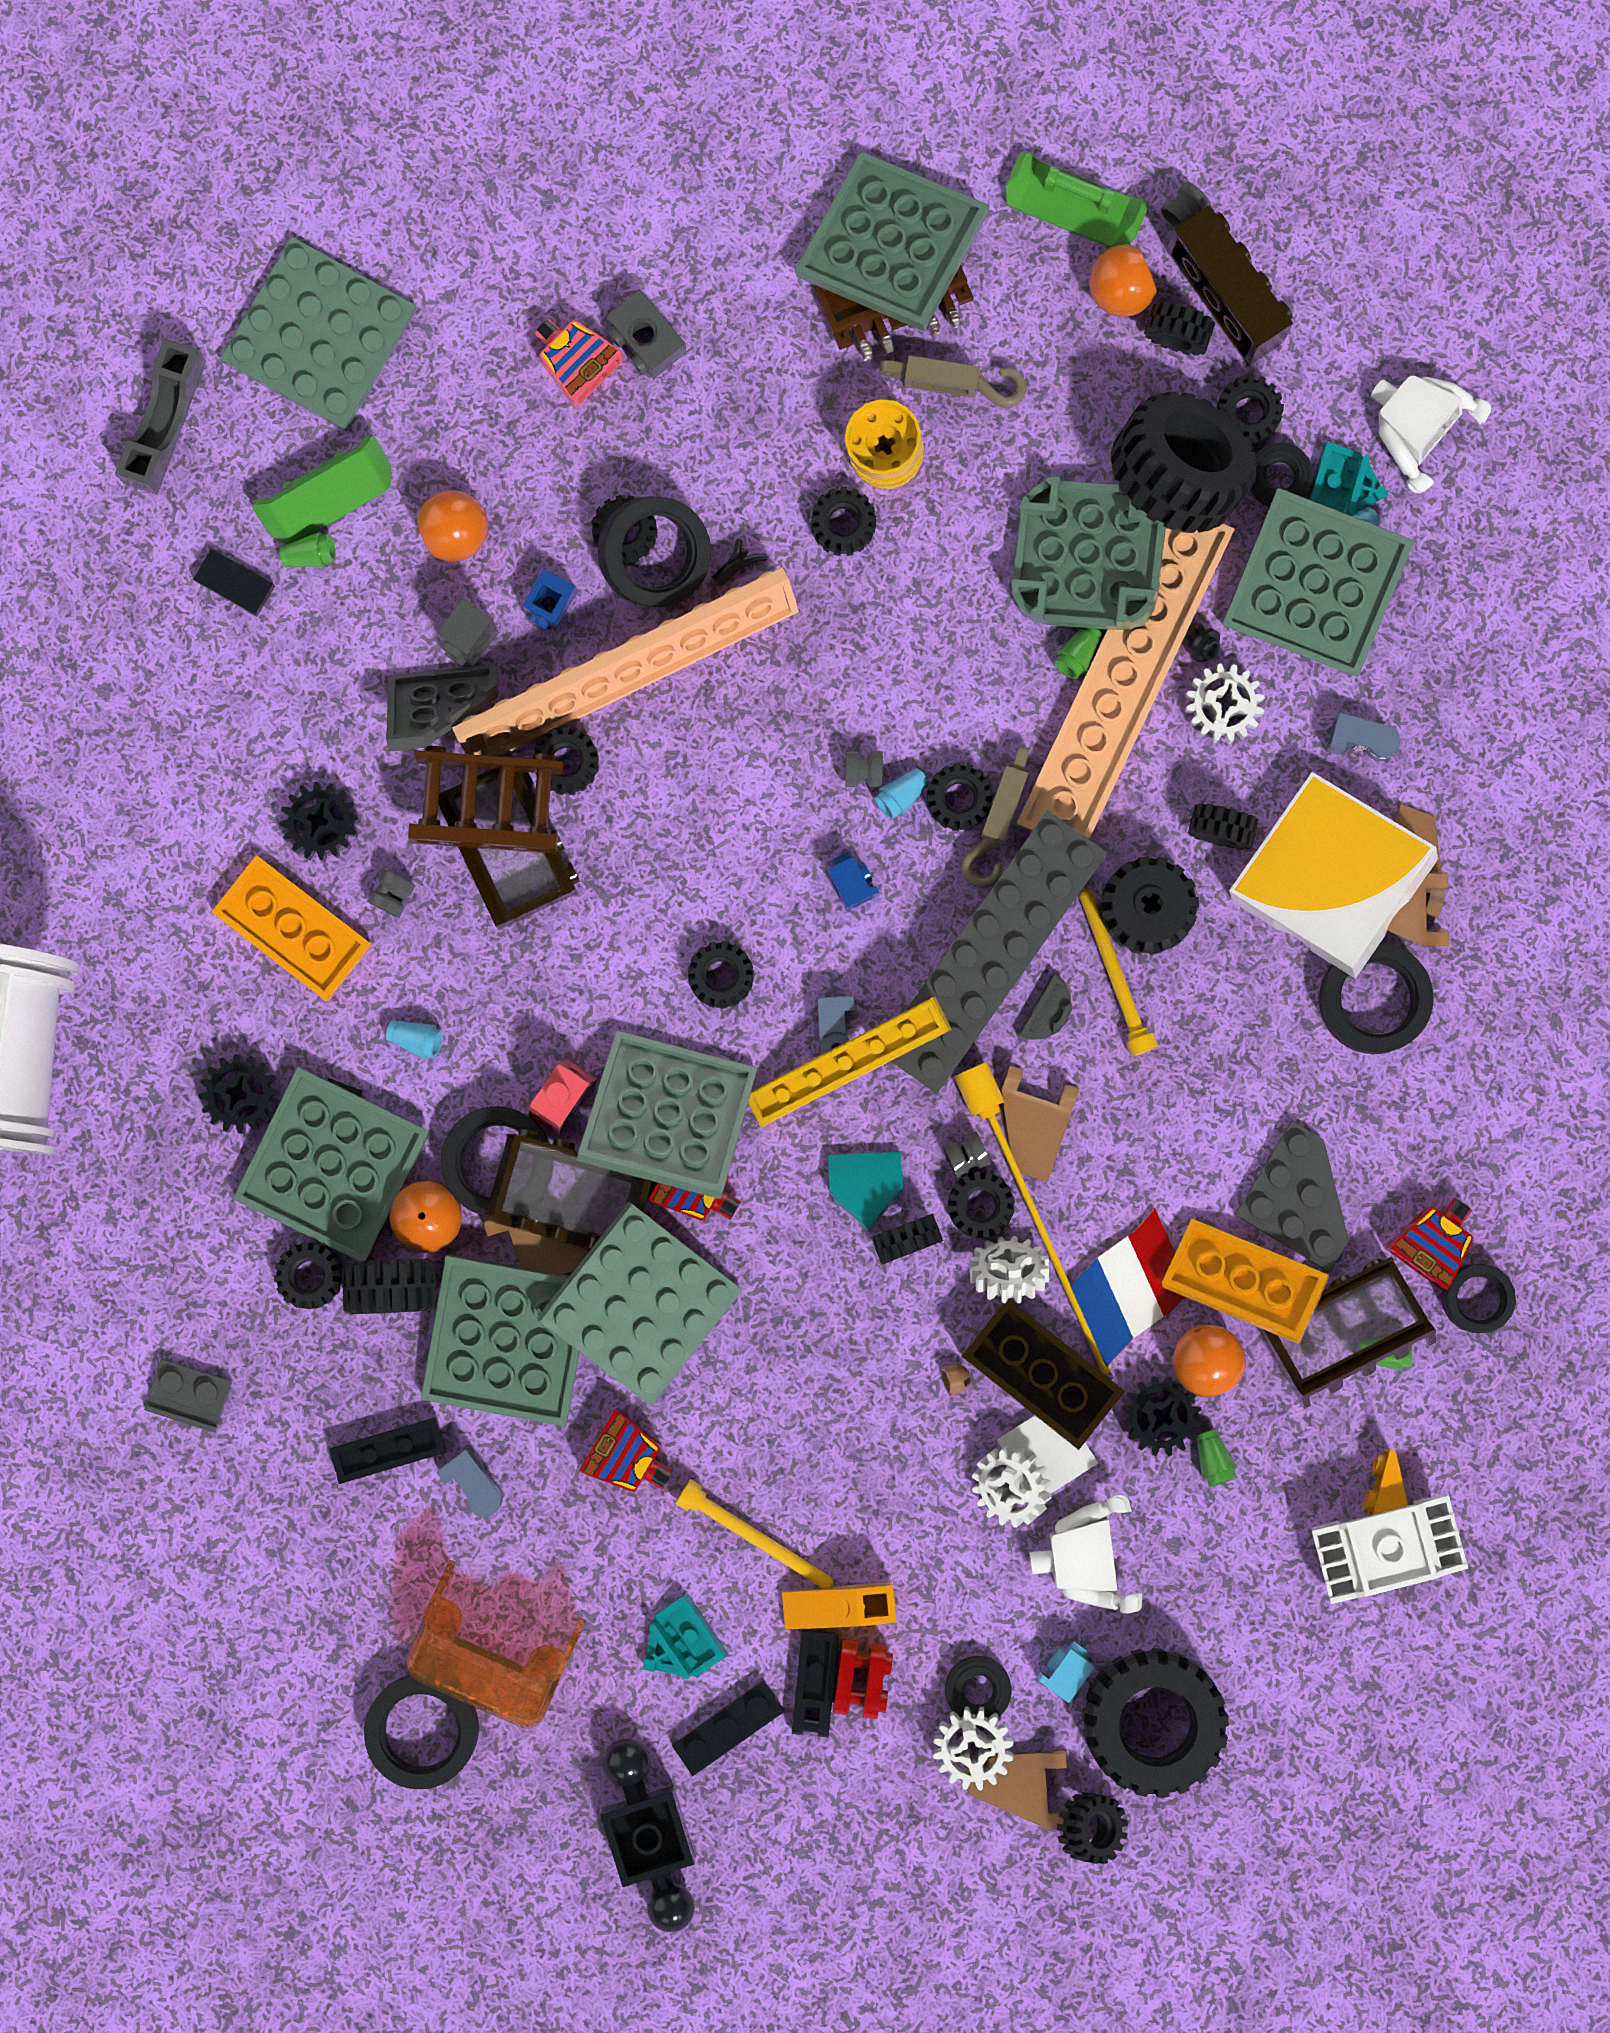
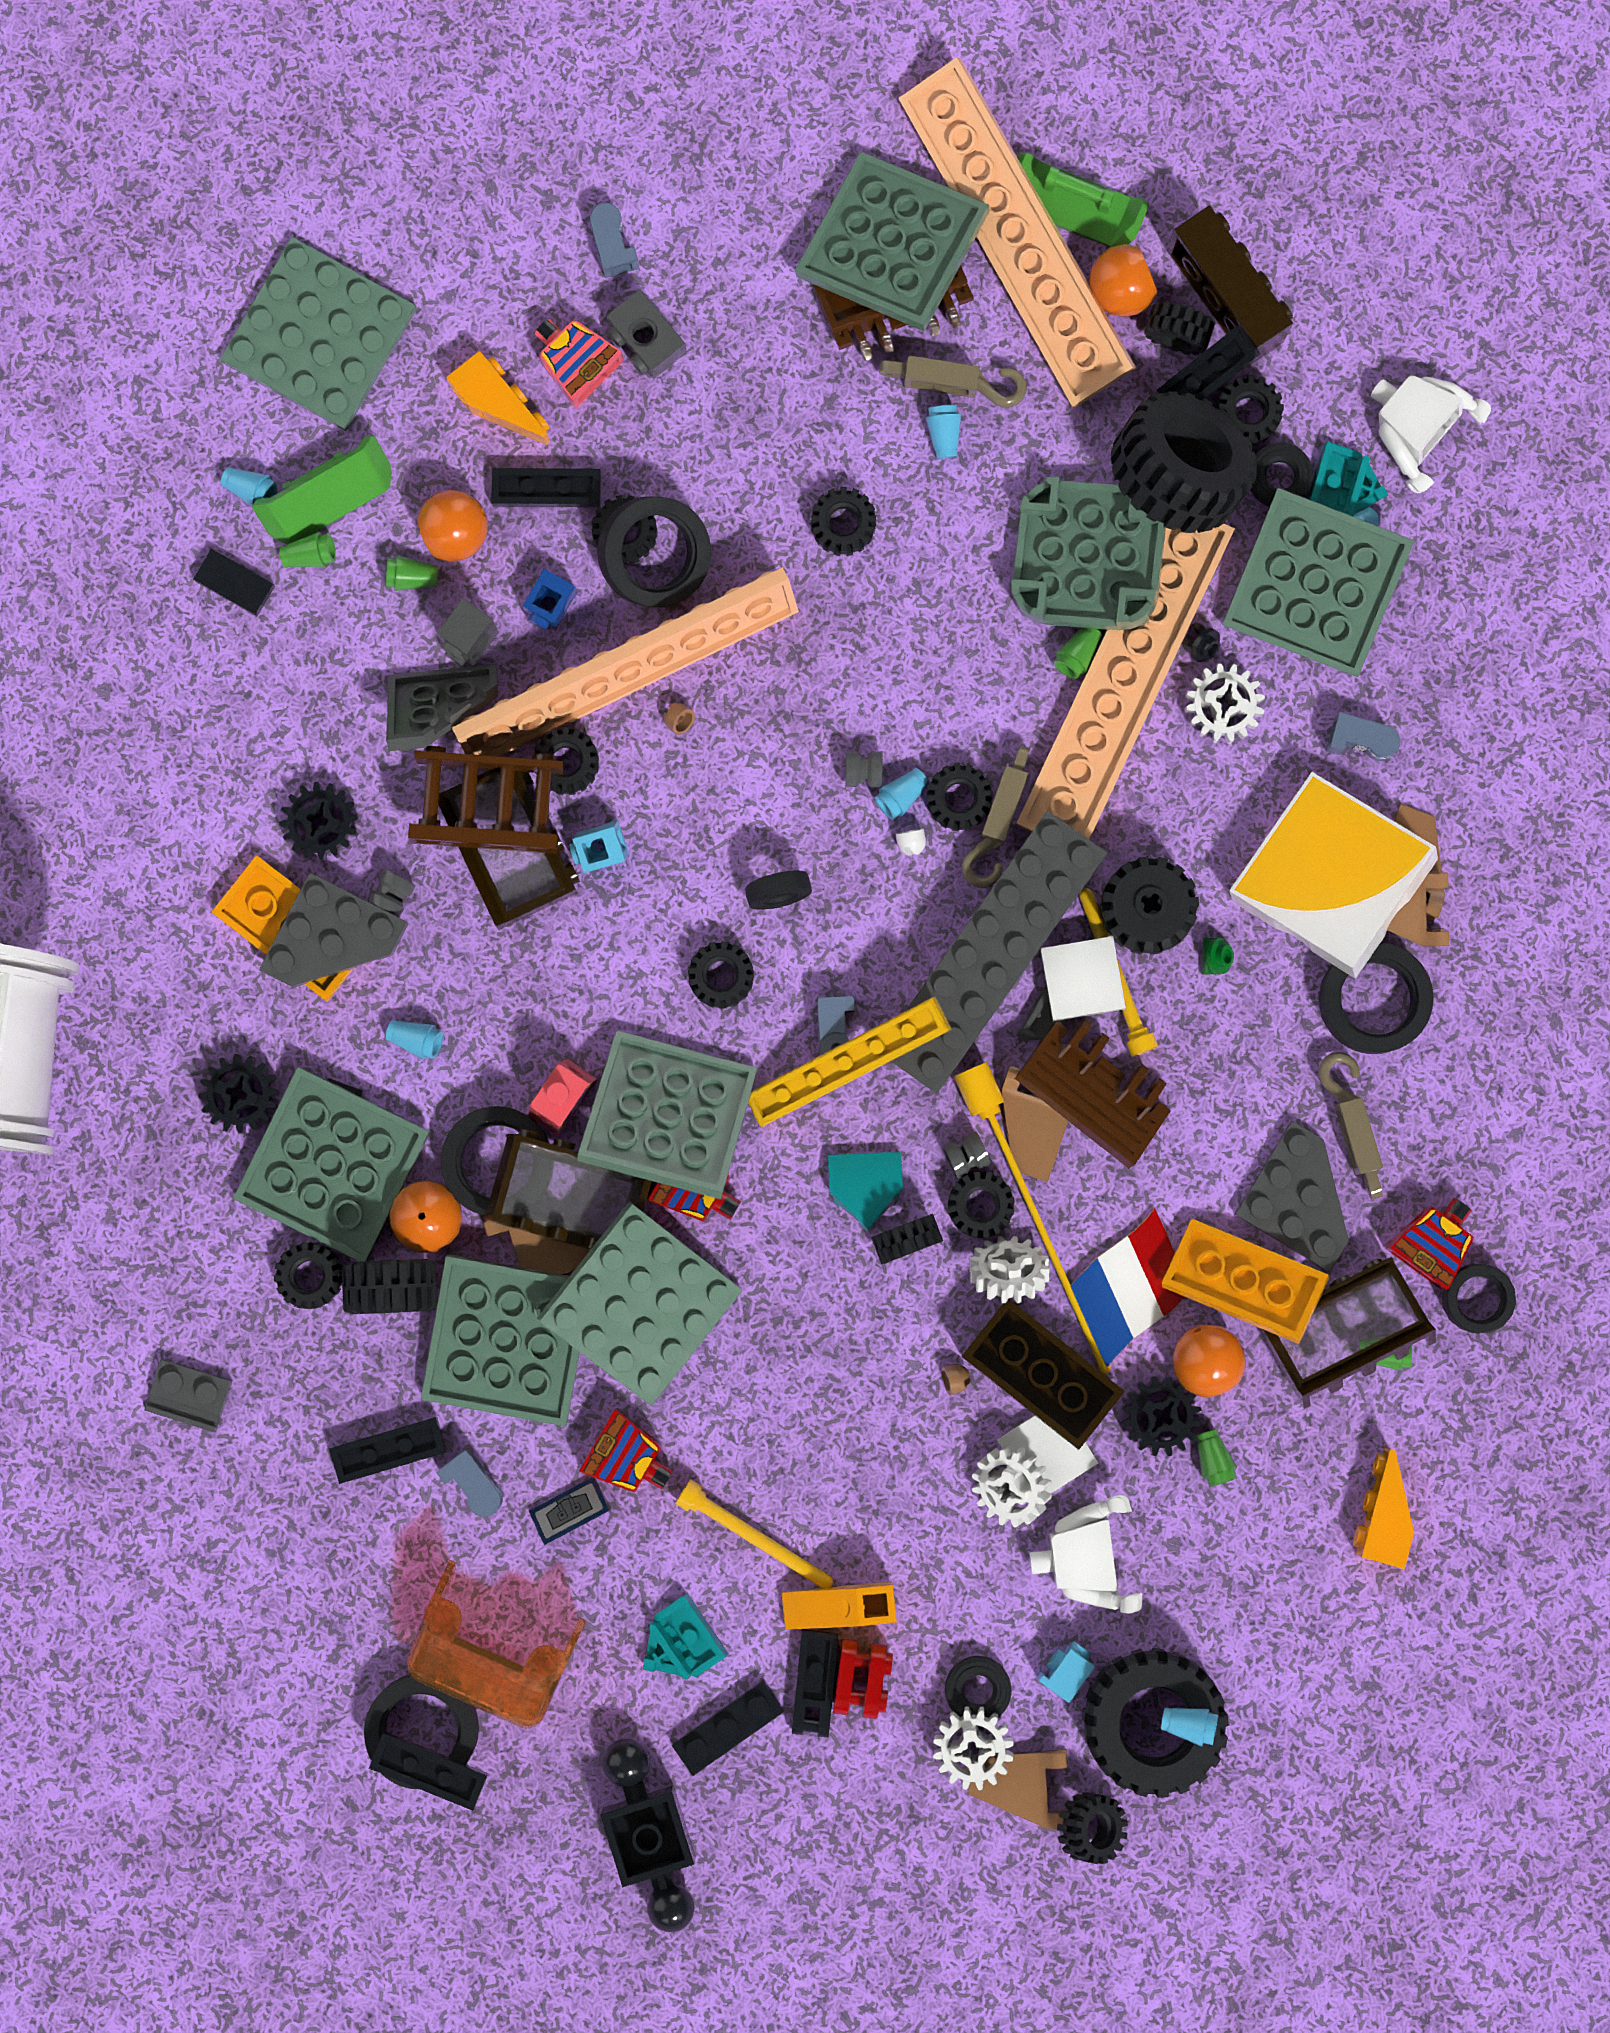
dark grey arch [115,338,206,495] -> none
black bar [711,539,767,587] -> none
blue brick [827,852,880,912] -> none
yellow wheel [845,399,924,489] -> none
dark grey wheel [1161,182,1211,228] -> none
black tyre [1188,803,1259,850] -> none
white plate [1312,1495,1469,1604] -> none
none -> medium azure cone [221,467,278,506]
none -> dark grey plate [259,873,409,988]
none -> black plate [369,1731,489,1811]
none -> bright green cone [385,555,438,591]
none -> light orange slope [446,351,550,445]
none -> black plate [491,468,601,508]
none -> slope [529,1477,611,1545]
none -> medium azure brick [570,819,629,873]
none -> sand blue leg [590,203,640,278]
none -> medium nougat hinge [663,702,695,735]
none -> black tyre [745,870,812,910]
none -> white hinge [895,829,926,856]
none -> light nougat plate [898,57,1136,407]
none -> medium azure cone [925,405,961,459]
none -> reddish brown hinge [1014,1019,1171,1169]
none -> white tile [1041,936,1126,1022]
none -> black plate [1157,325,1261,400]
none -> medium azure cone [1161,1707,1218,1747]
none -> green plate [1202,938,1234,975]
none -> dark tan piece [1318,1052,1383,1200]

